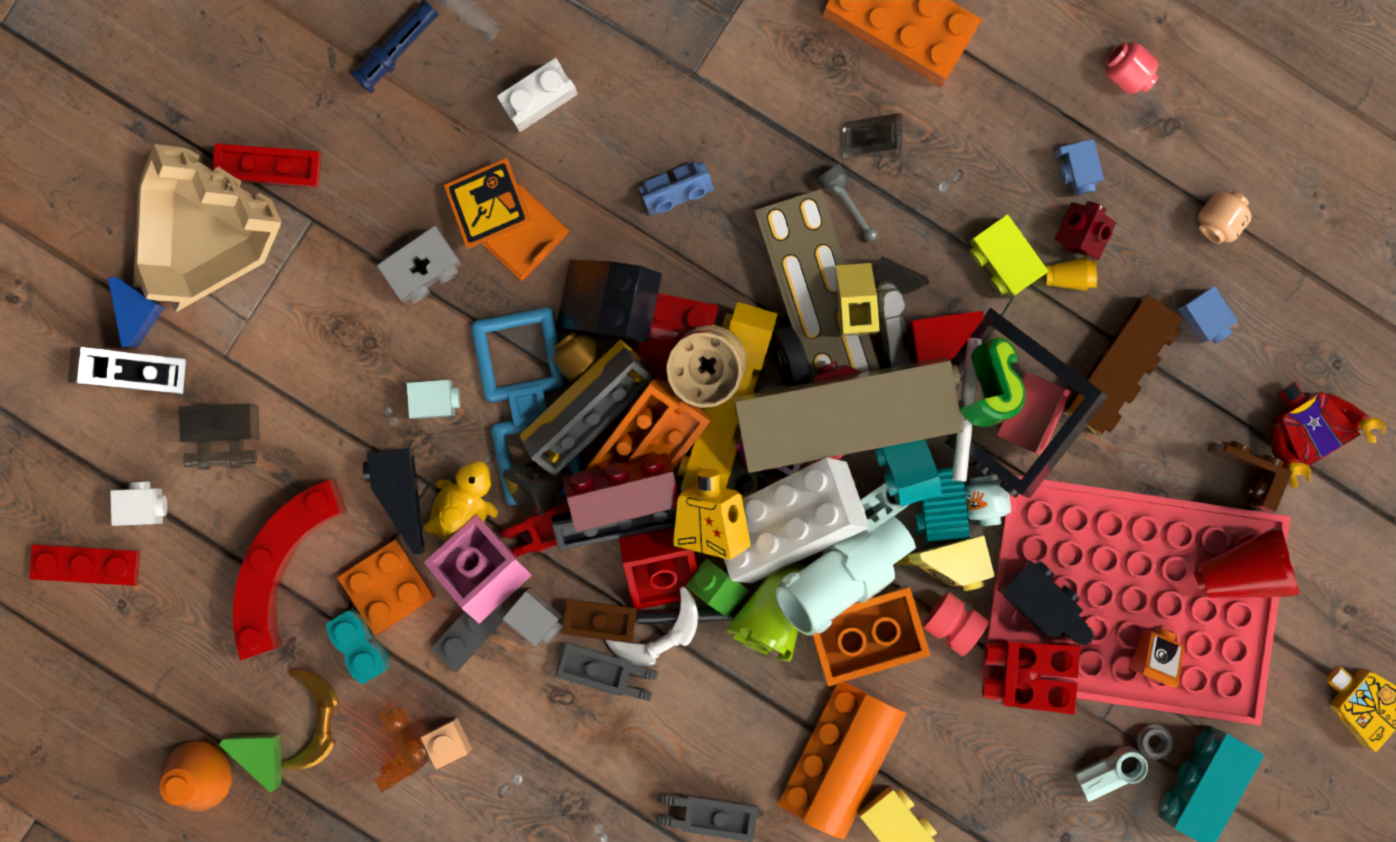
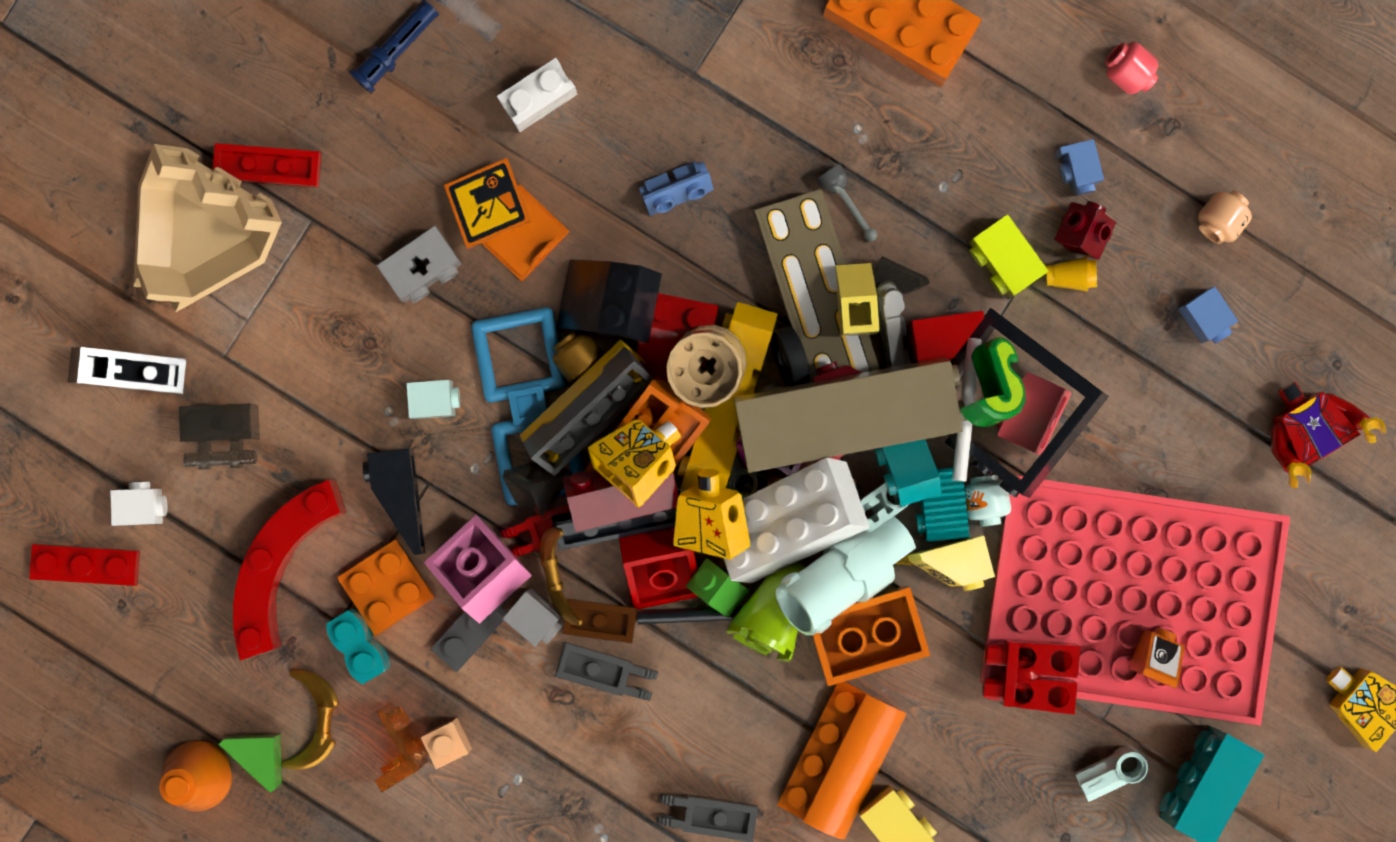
blue slope [108,277,165,349] -> none
yellow animal [423,461,498,542] -> none
white piece [605,586,698,666] -> none
clear smoke slope [843,114,902,157] -> none
coral wheel [922,591,989,657] -> none
black hinge [997,560,1094,646] -> none
reddish brown brick [1063,294,1183,435] -> none
light grey plate [1137,724,1173,760] -> none
red cone [1195,527,1299,598] -> none
reddish brown bracket [1207,440,1292,512] -> none
none -> pearl gold piece [540,527,582,626]
none -> yellow torso [588,420,681,508]

